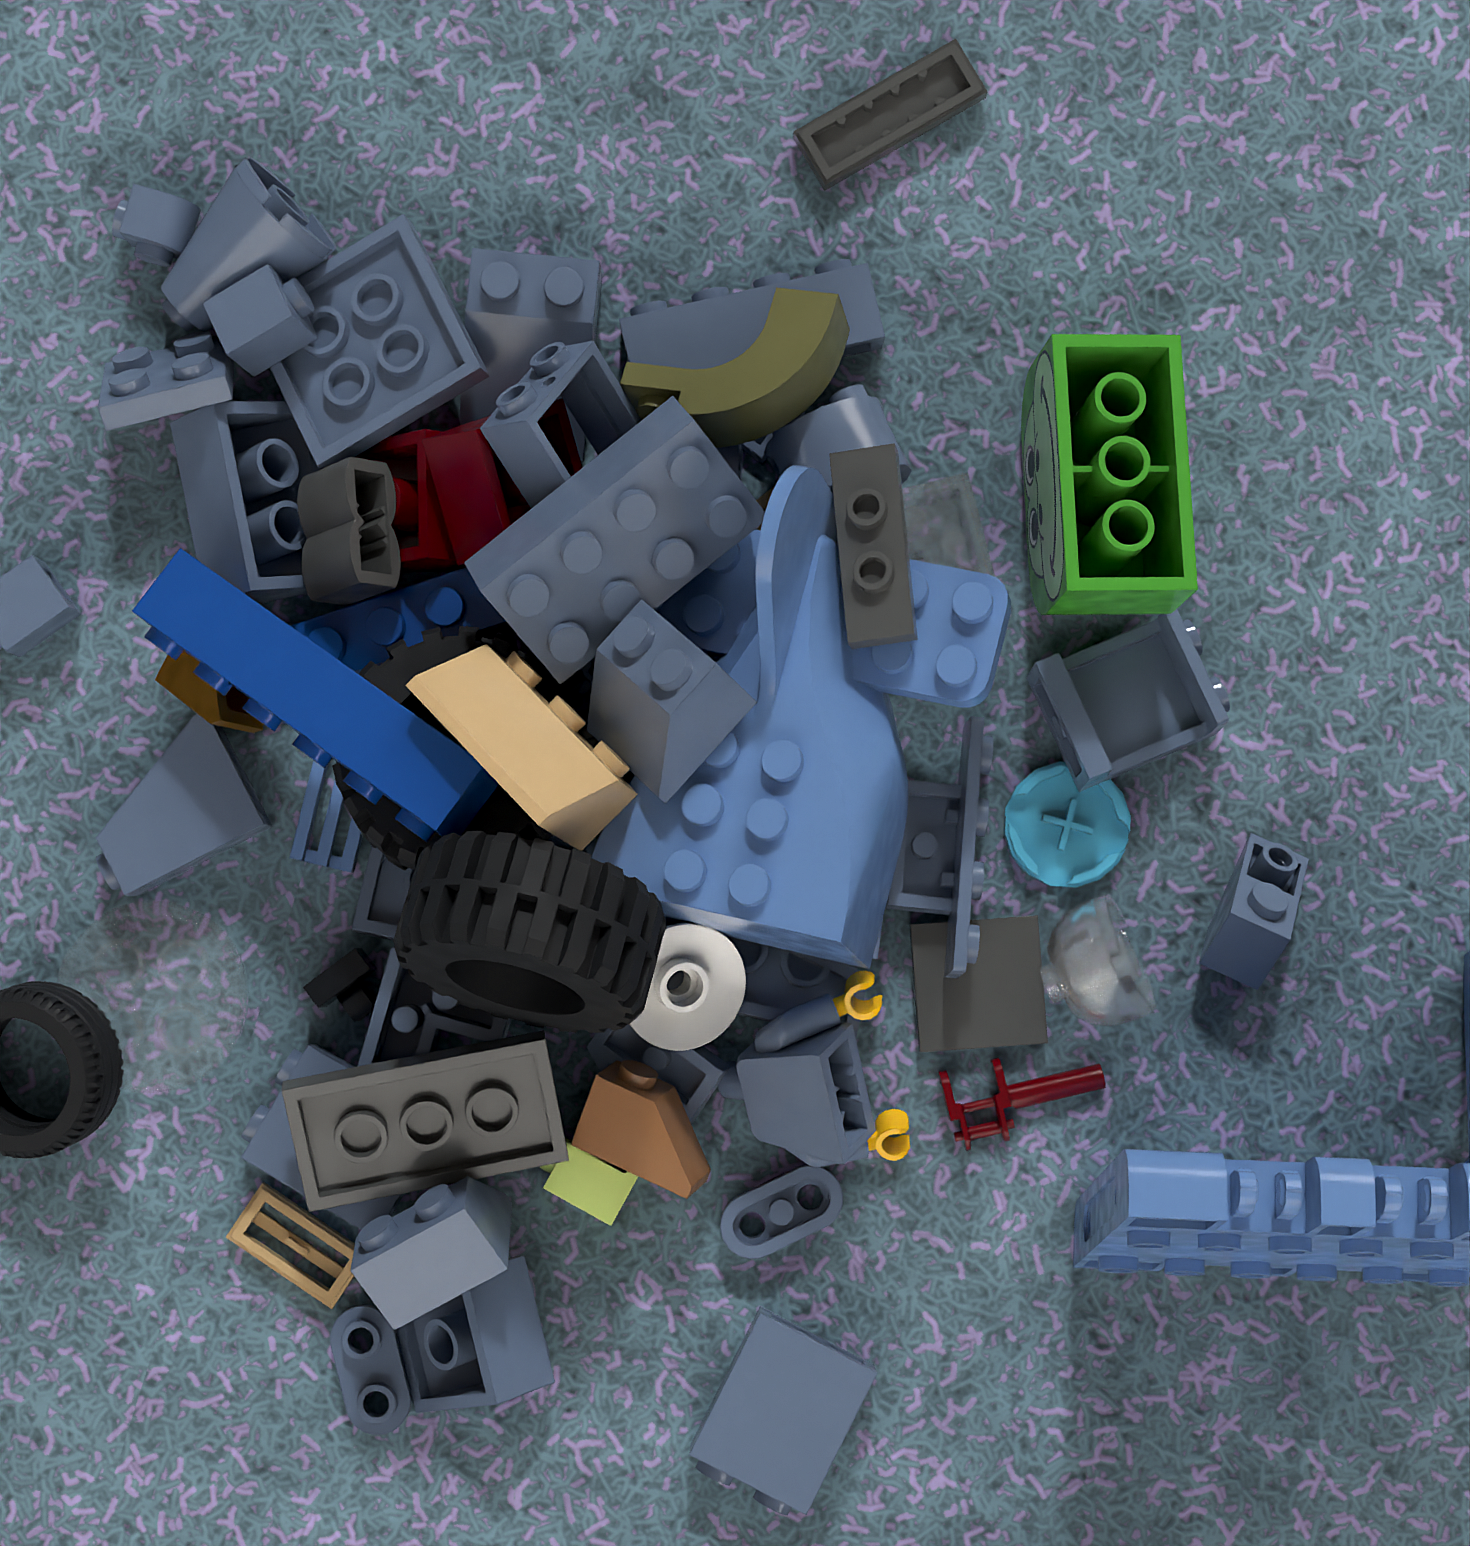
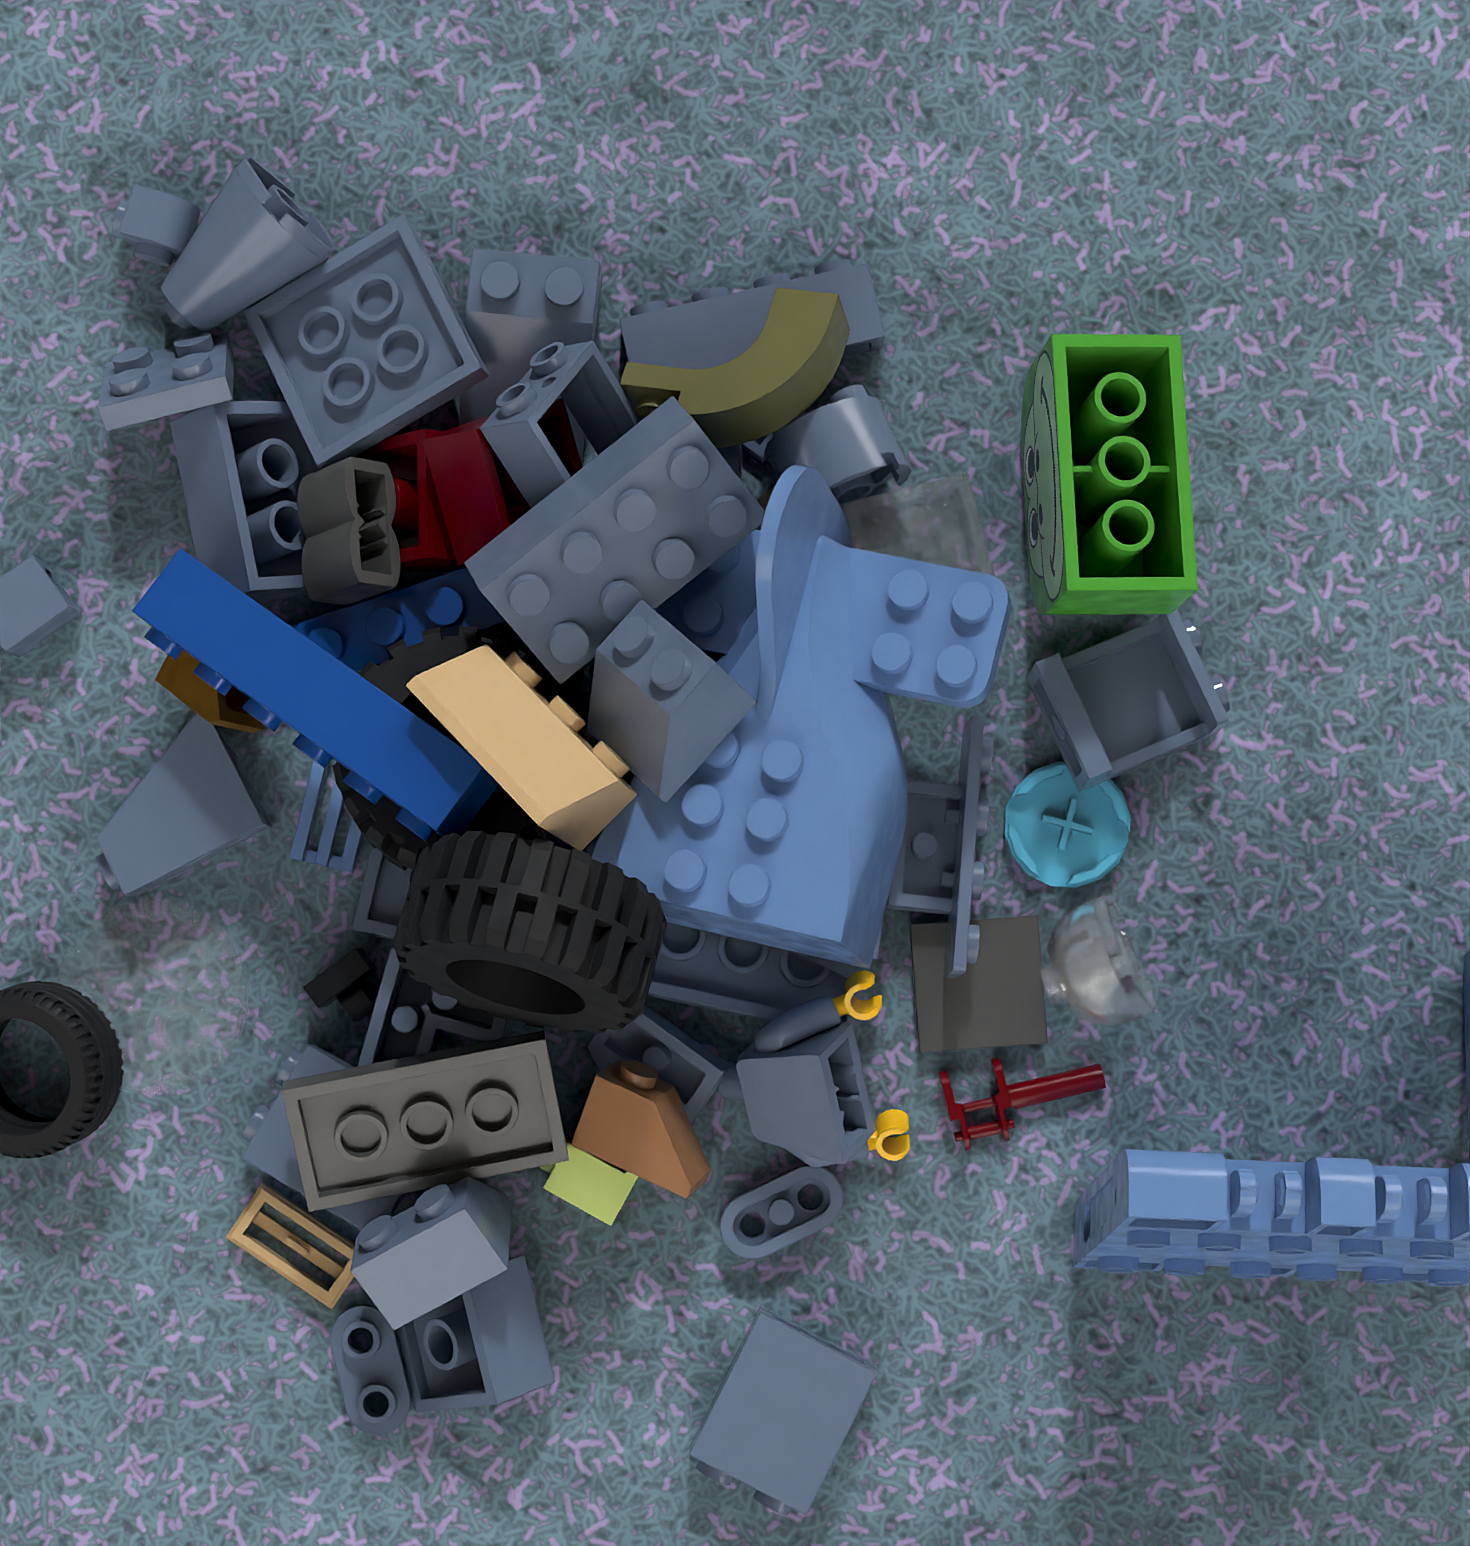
sand blue brick [203,264,318,377] -> none
white dish [630,922,746,1051] -> none
dark grey plate [793,39,988,191] -> none
dark grey plate [829,443,918,649] -> none
sand blue slope [1199,833,1309,990] -> none

